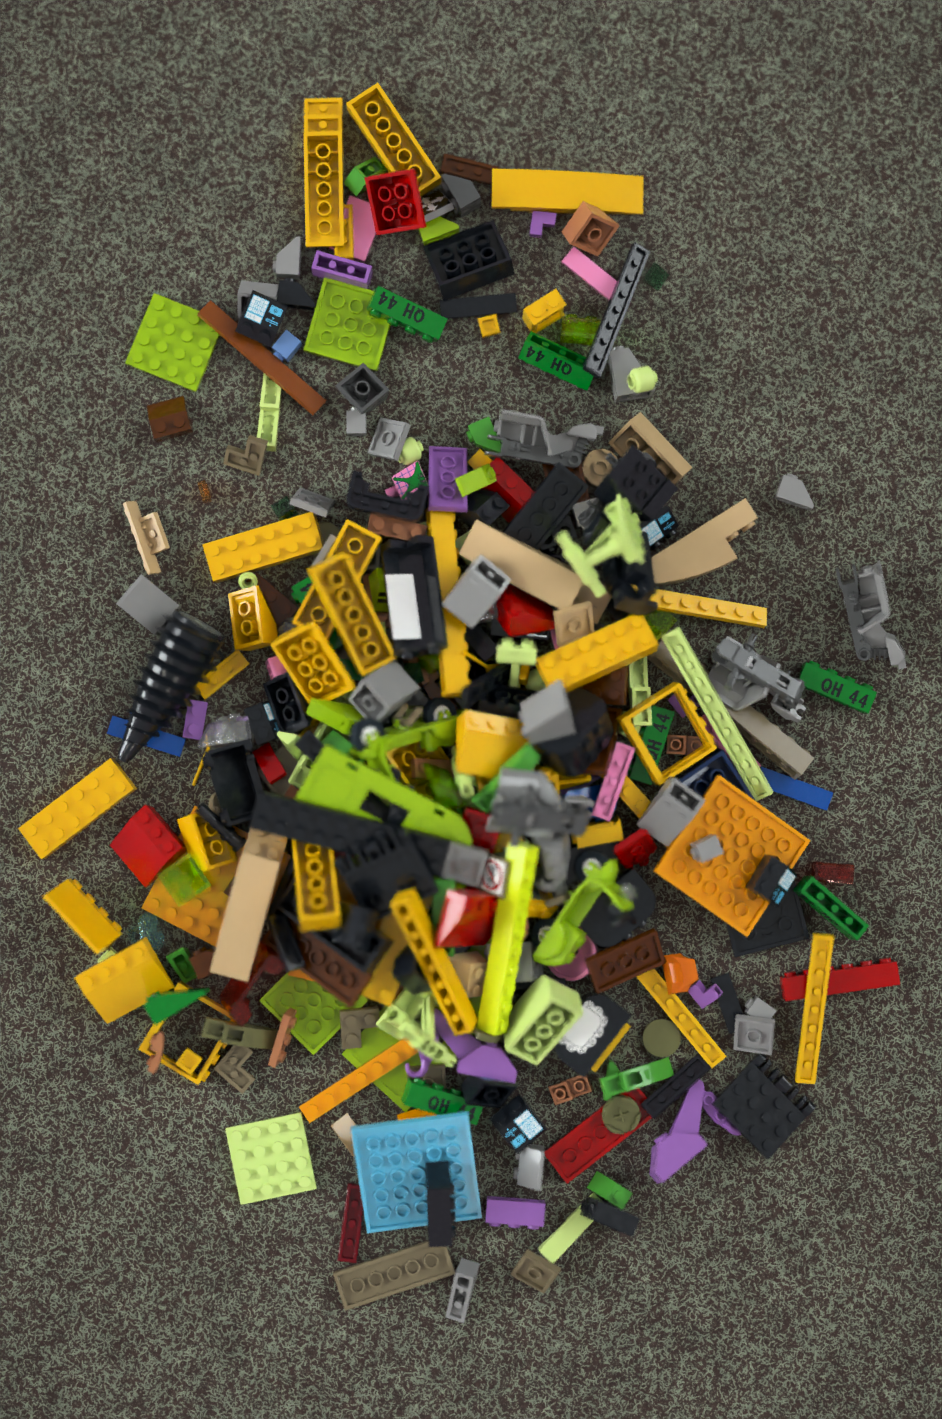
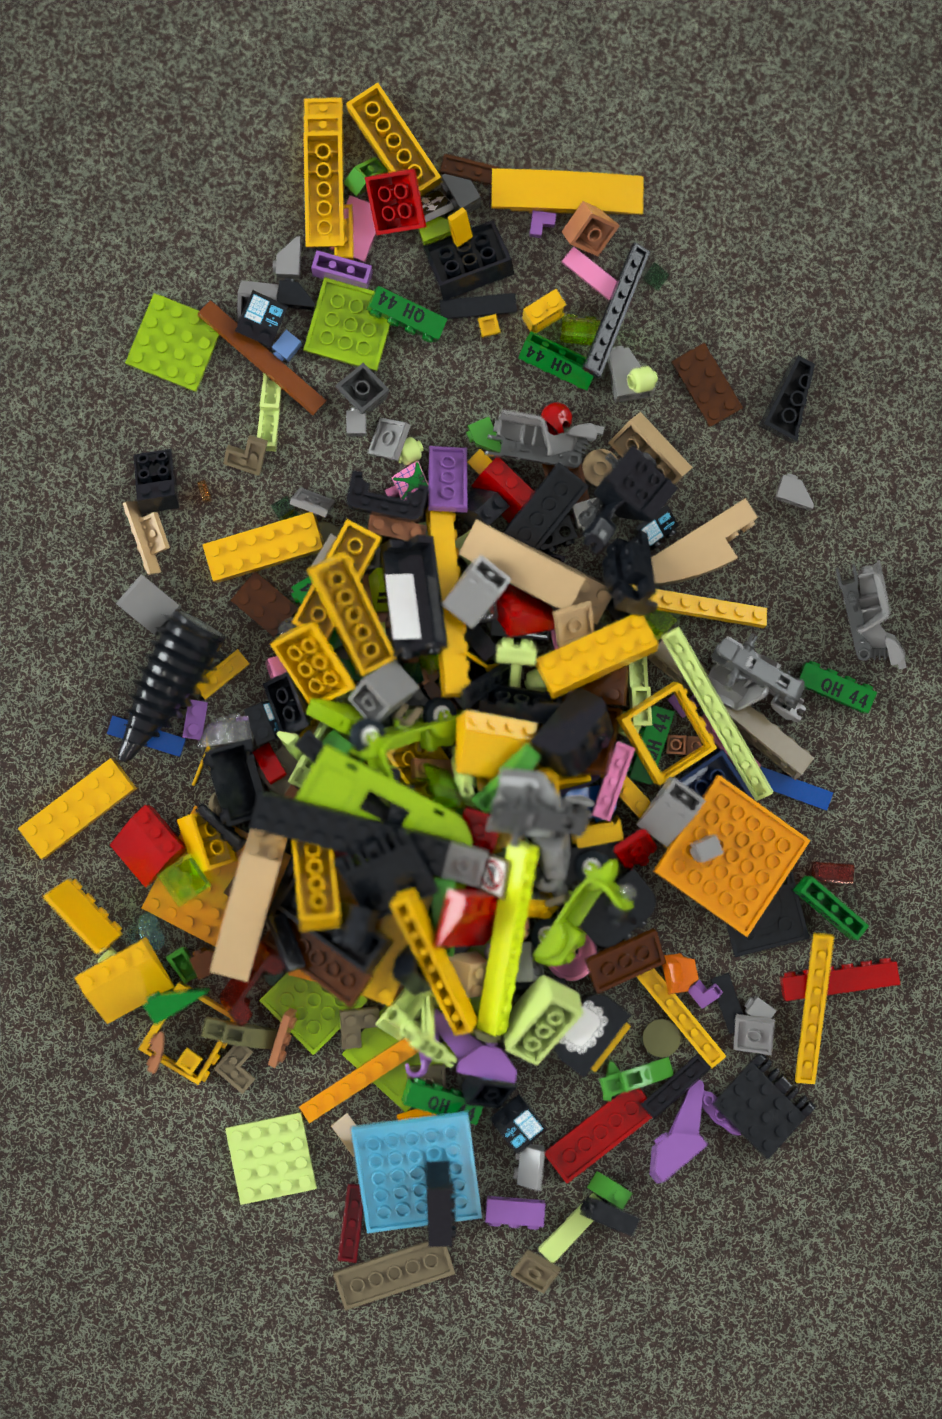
reddish brown slope [147,396,194,442] -> none
yellow slope [228,586,278,651] -> none
yellowish green plate [238,572,258,589] -> none
light grey slope [446,1258,480,1323] -> none
lime slope [454,463,497,497] -> none
light grey slope [518,679,576,745] -> none
yellow tile [519,665,530,685] -> none
nougat slope [548,1075,593,1105] -> none
yellowish green plate [556,494,645,597] -> none
olive tile [602,1095,641,1134] -> none
black slope [745,854,797,908] -> none
none -> black slope [134,449,180,514]
none -> clear green slope [261,969,286,986]
none -> yellow tile [447,207,473,247]
none -> red helmet [540,402,572,435]
none -> reddish brown plate [671,342,743,428]
none -> black wedge [759,355,815,443]

